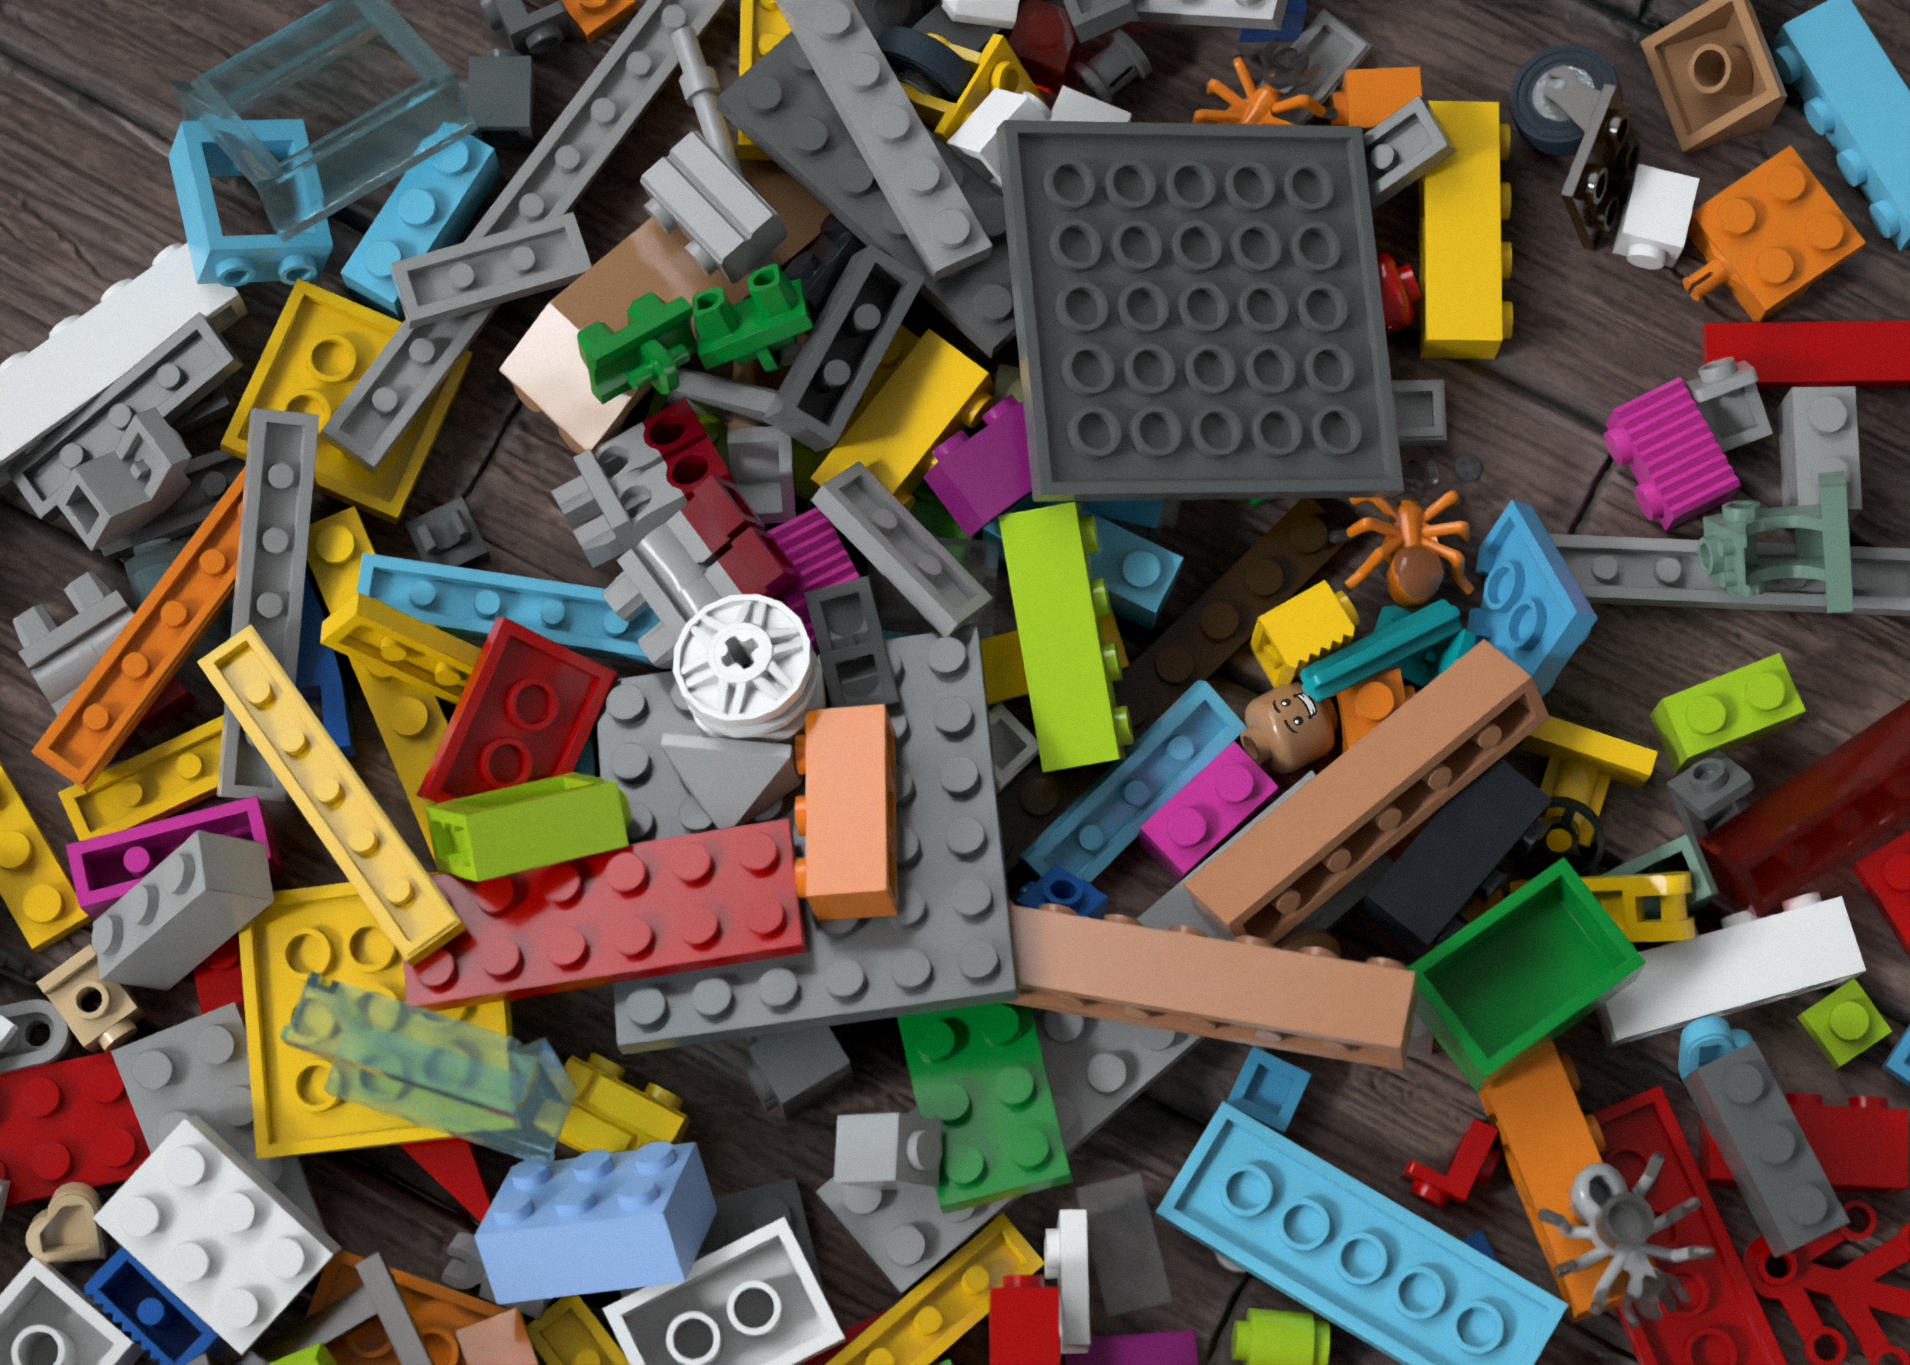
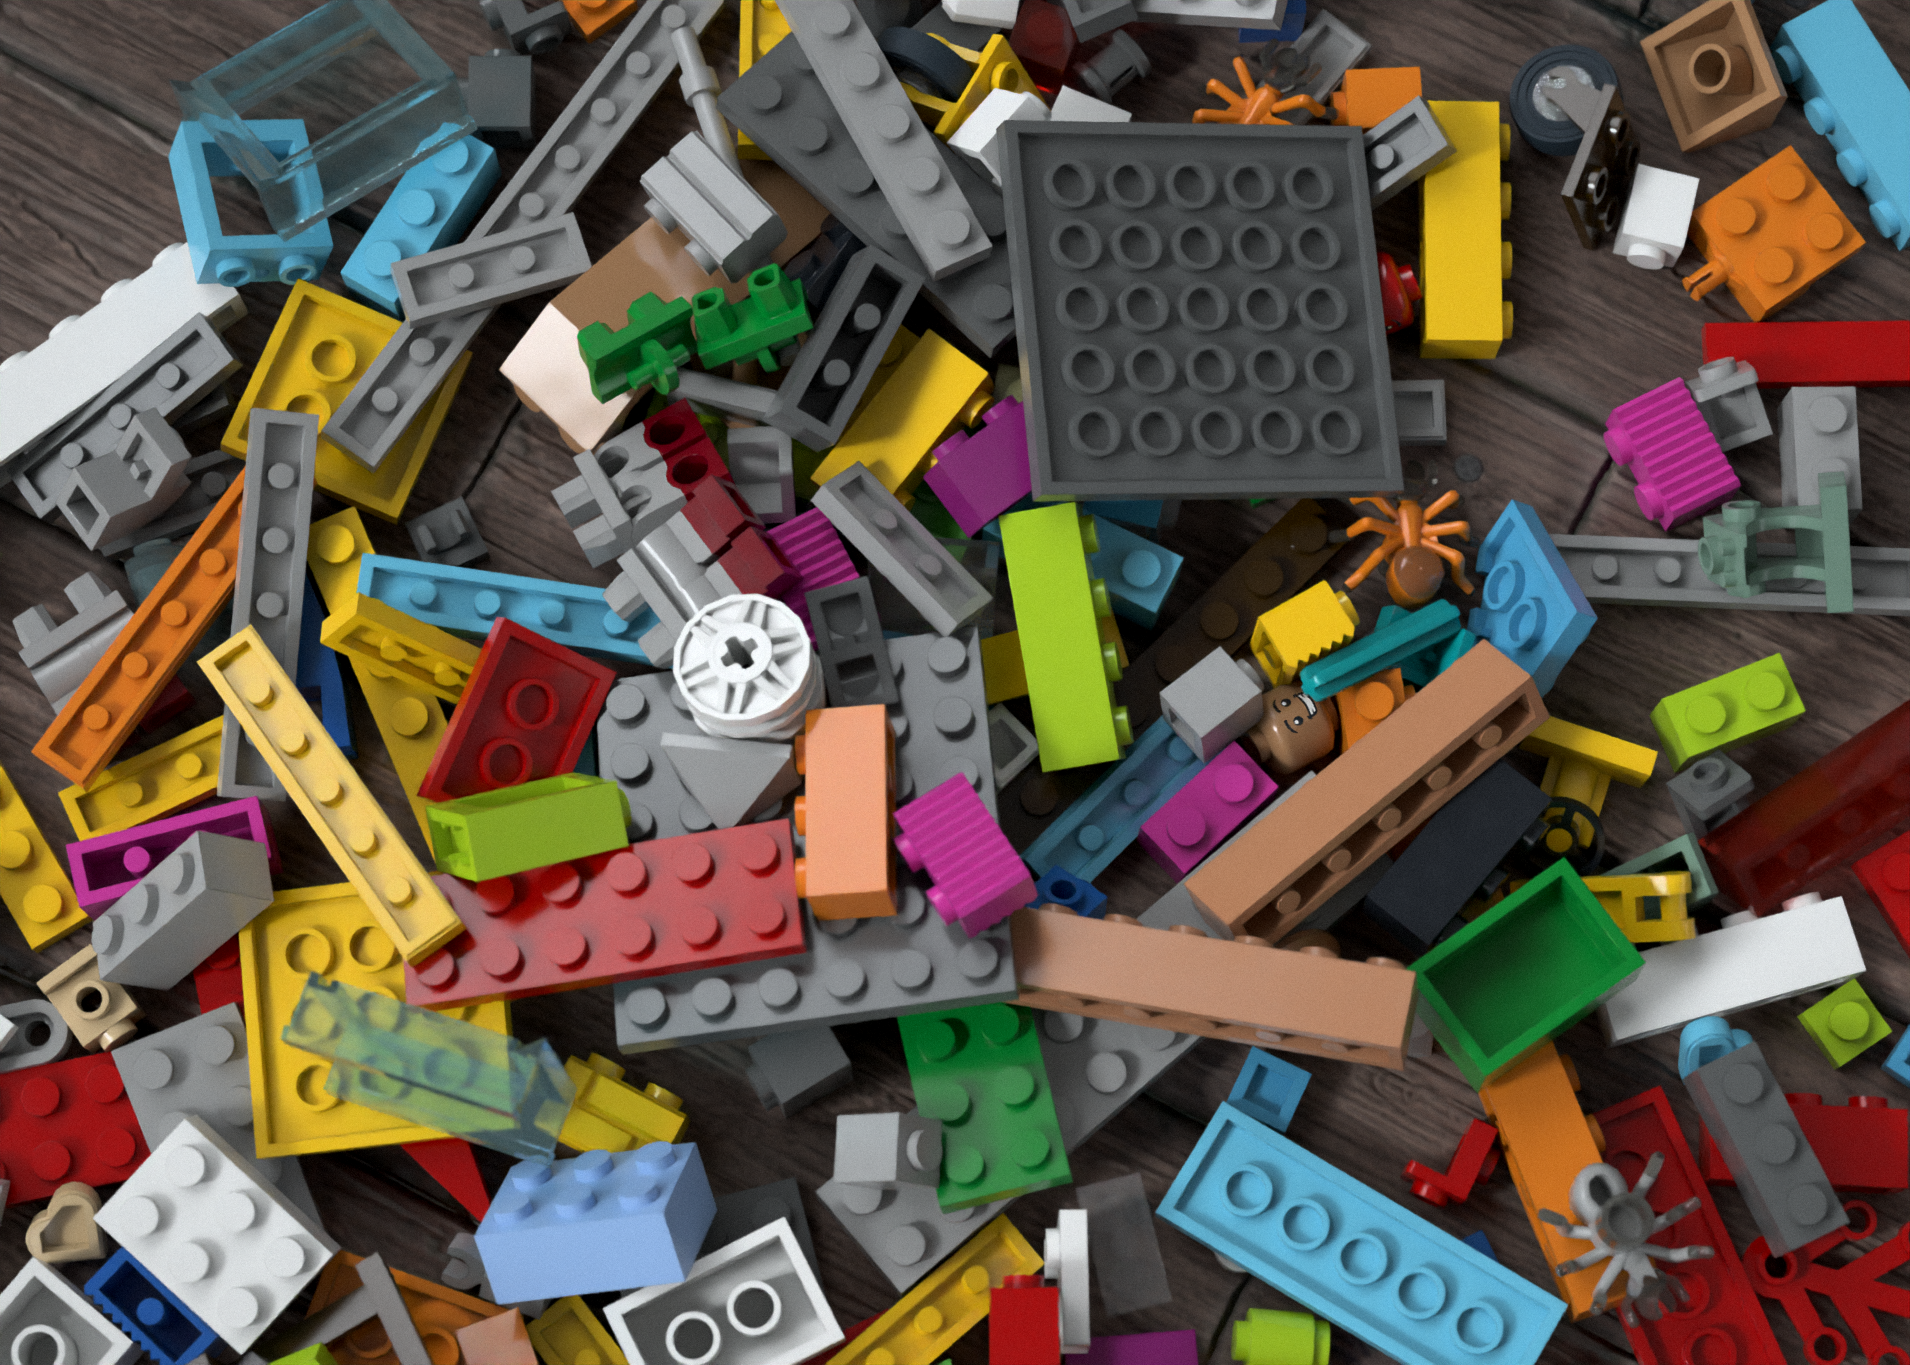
none -> dark pink brick [892,772,1038,938]
none -> light grey brick [1160,646,1264,764]

